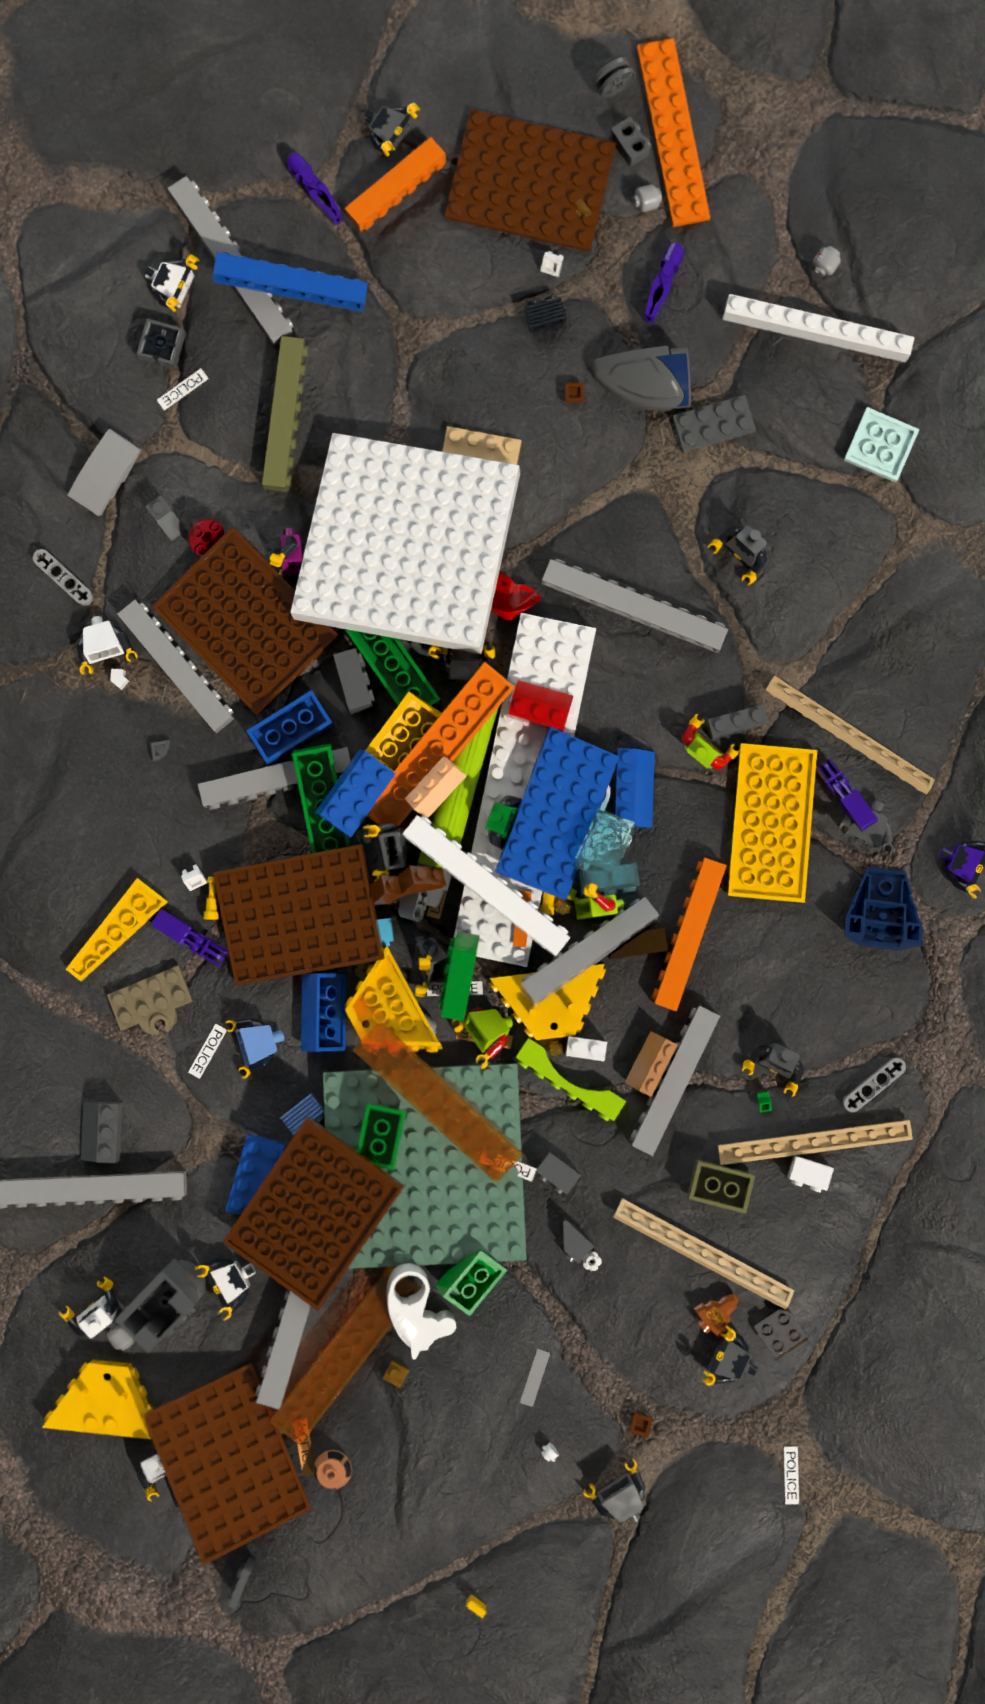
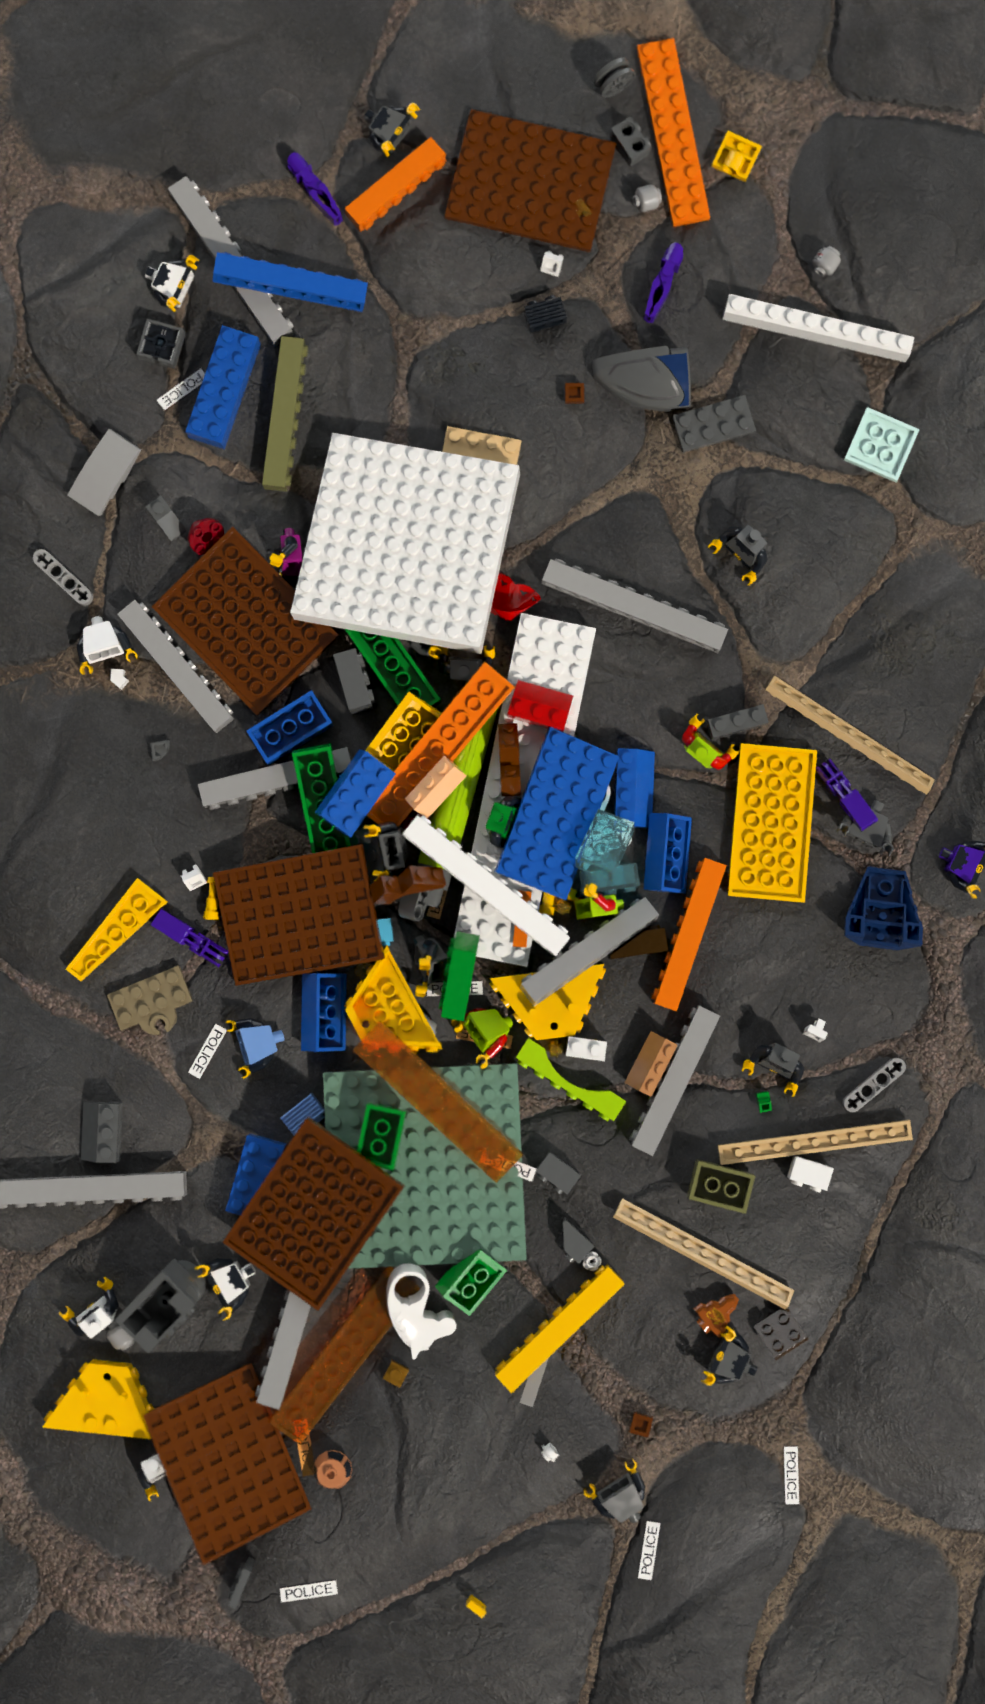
none -> blue brick [185,325,261,450]
none -> white sticker [280,1580,338,1602]
none -> yellow brick [495,1264,625,1393]
none -> reddish brown arch [498,723,521,796]
none -> white sticker [638,1521,660,1580]
none -> blue slope [643,813,692,894]
none -> yellow plate [711,131,762,182]
none -> white tile [803,1019,828,1042]

